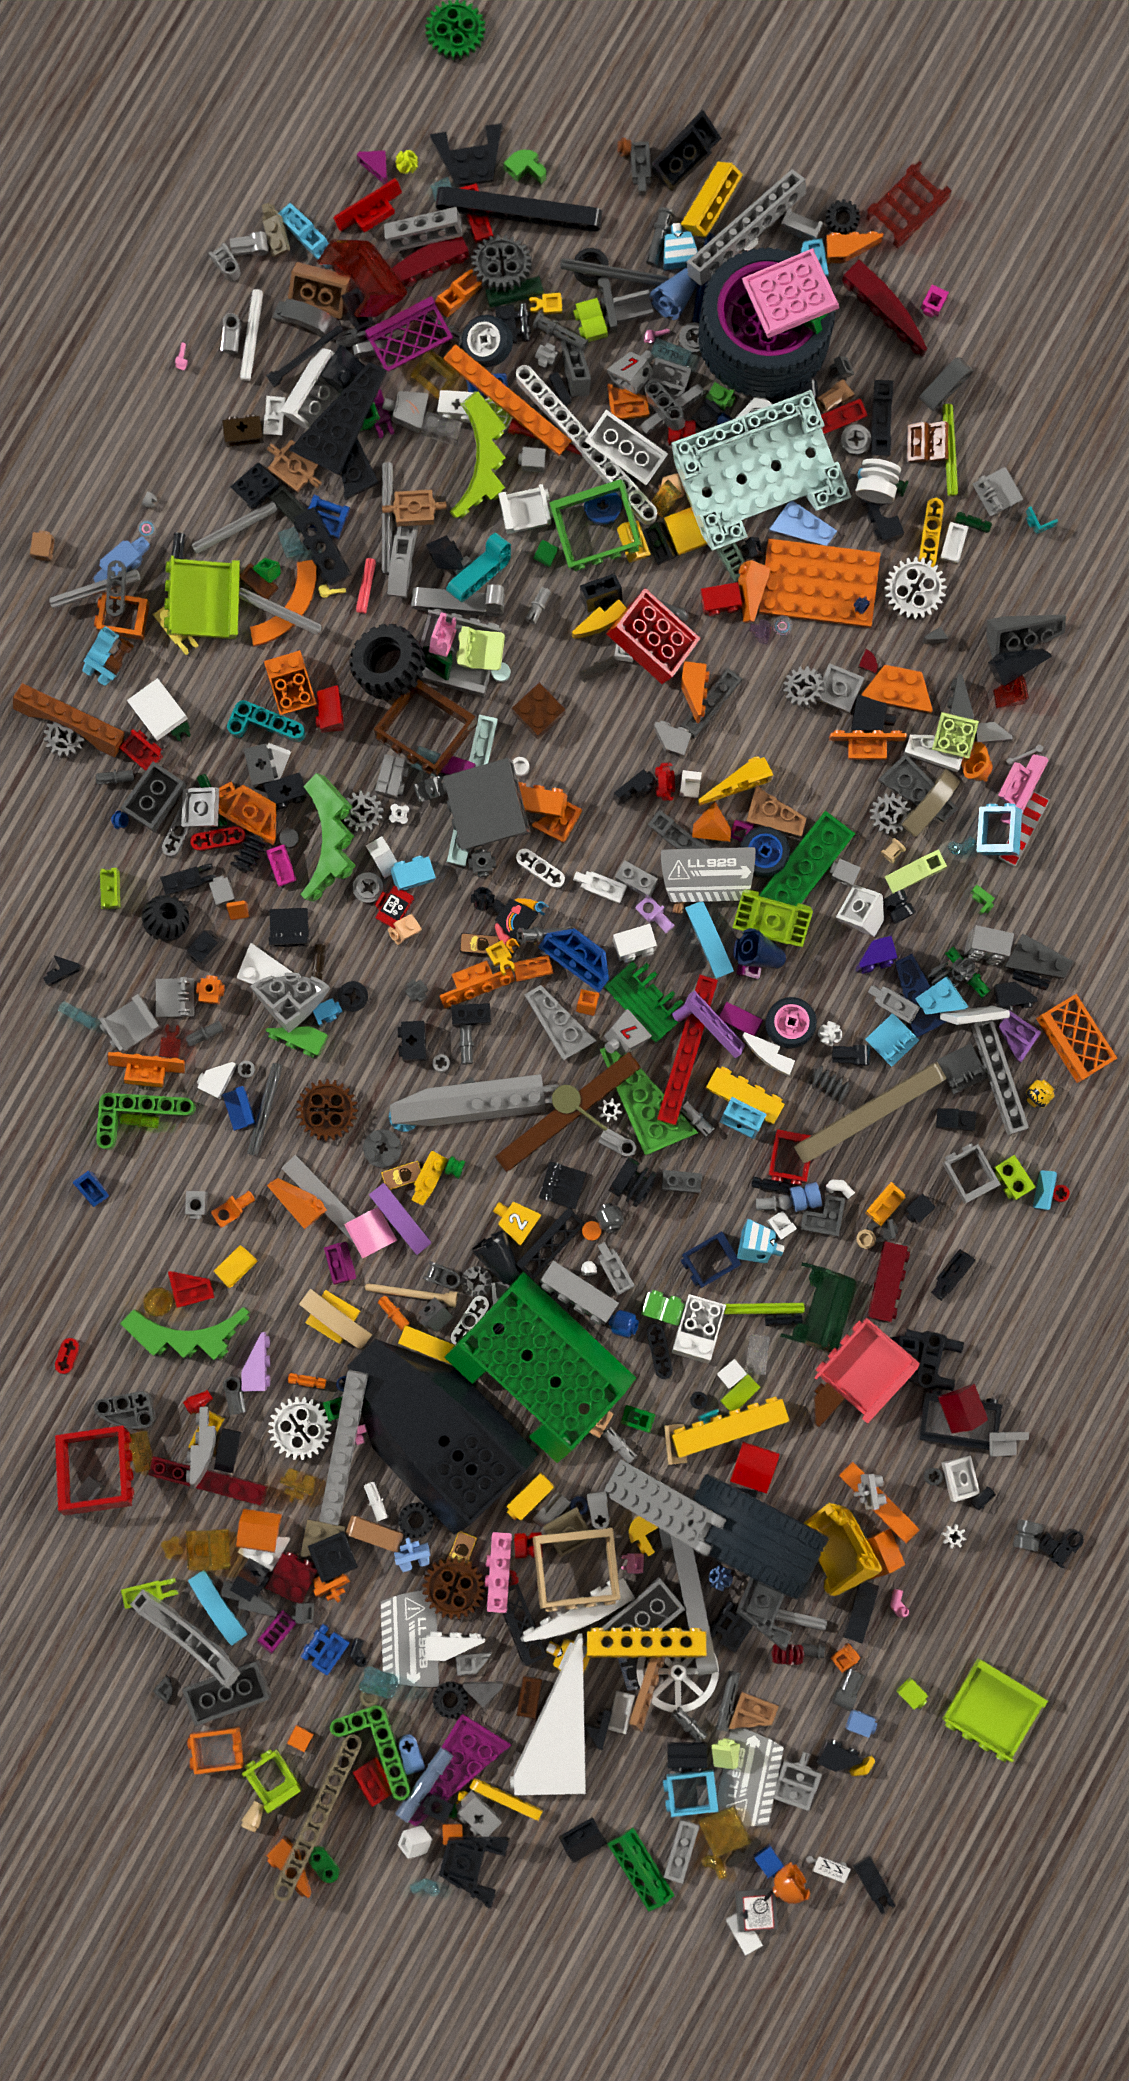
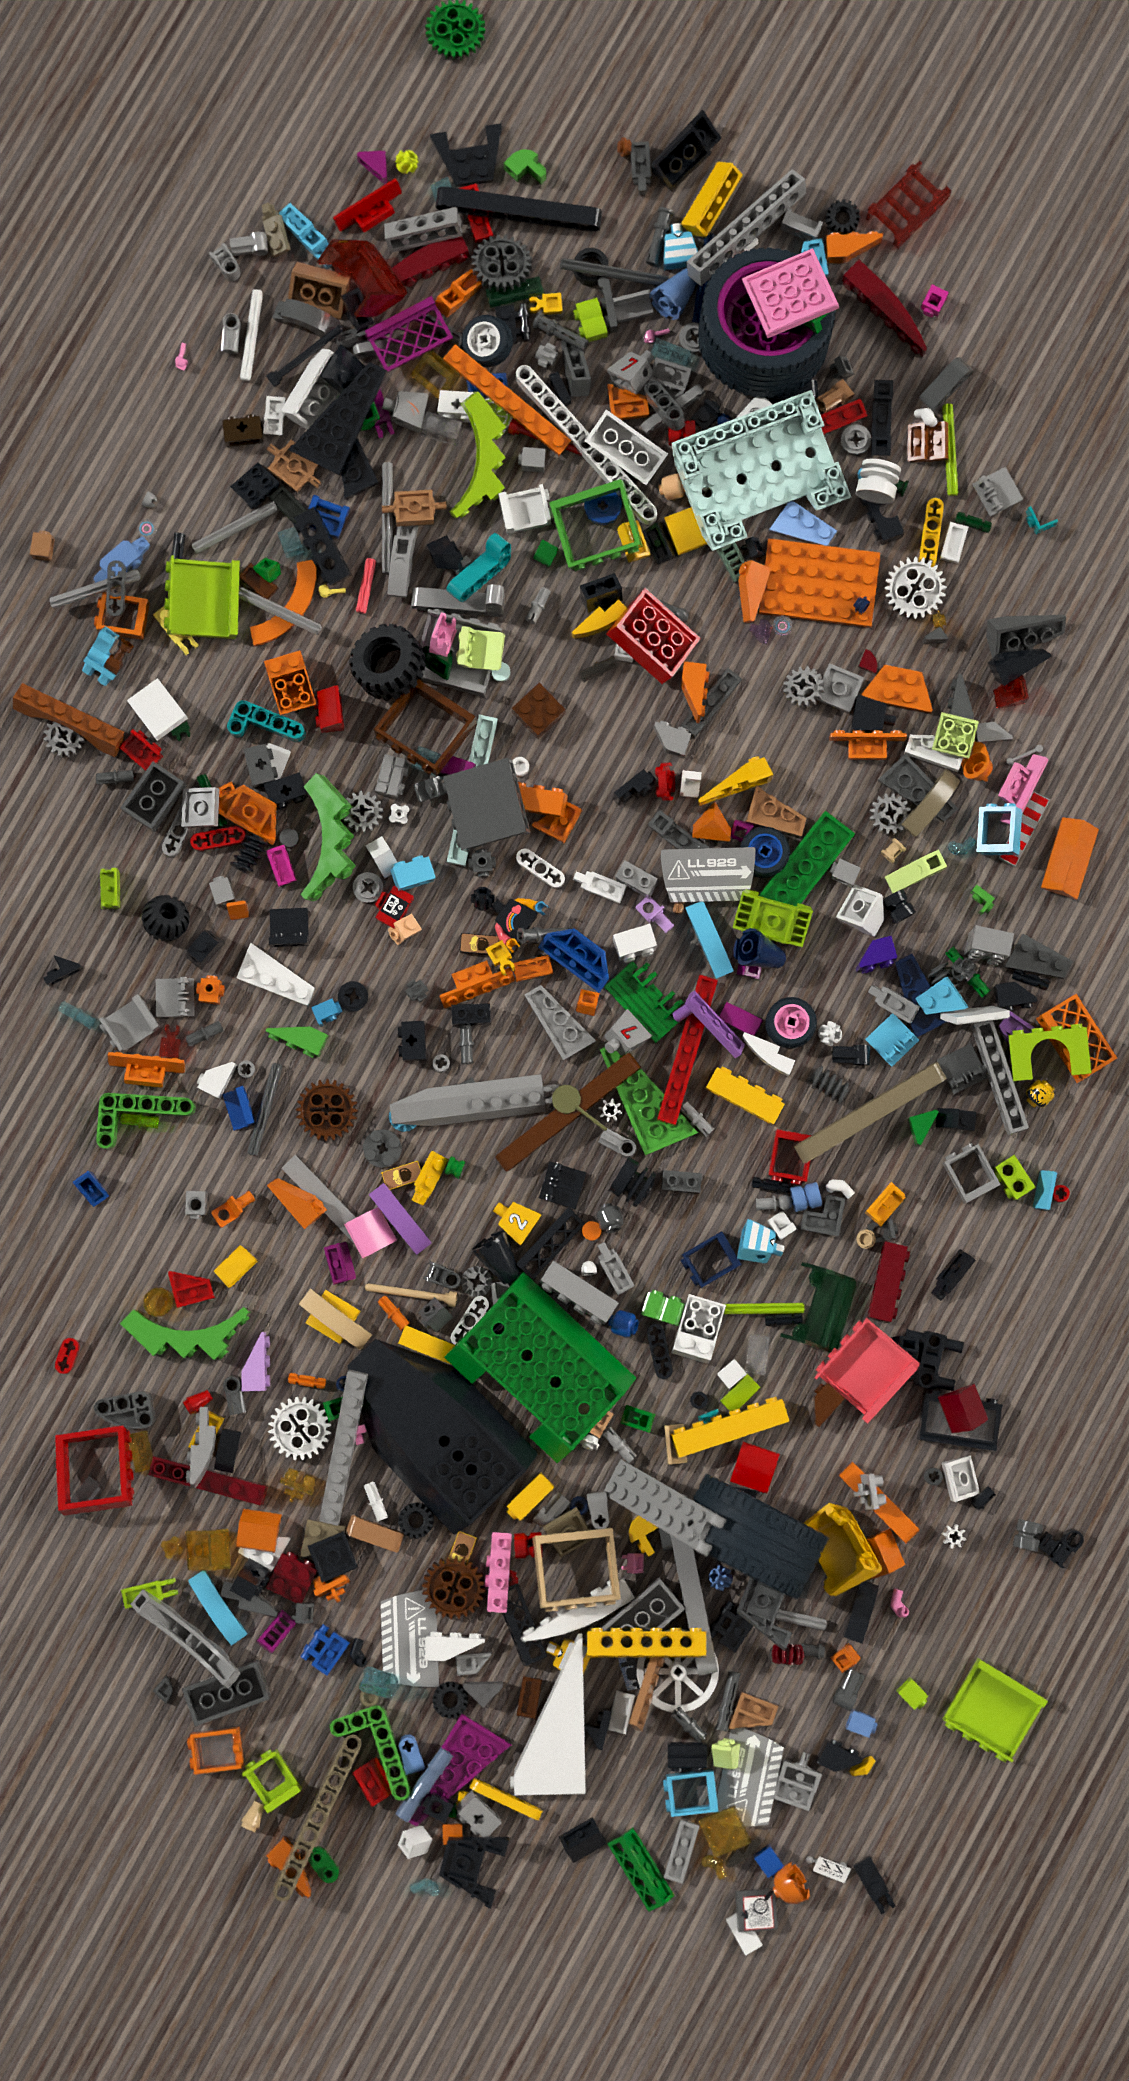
blue plate [111,810,129,829] -> none
black hinge [160,863,216,895] -> none
light grey brick [250,973,330,1033] -> none
orange tile [287,1725,314,1752] -> none
dark brown axle [311,944,326,981] -> none
light blue hips [394,1538,430,1572] -> none
clear yellow tile [651,479,681,517] -> none
red brick [700,582,742,616] -> none
bright green bracket [705,382,736,411] -> none
medium azure window [720,1097,767,1139] -> none
black brick [904,1193,936,1224] -> none
light grey panel [989,1432,1029,1456] -> none
none -> white plate [580,1434,599,1451]
none -> green slope [908,1110,939,1146]
none -> white arm [914,408,938,427]
none -> clear yellow plate [932,610,946,630]
none -> lime arch [1009,1024,1091,1081]
none -> orange slope [1041,817,1099,900]

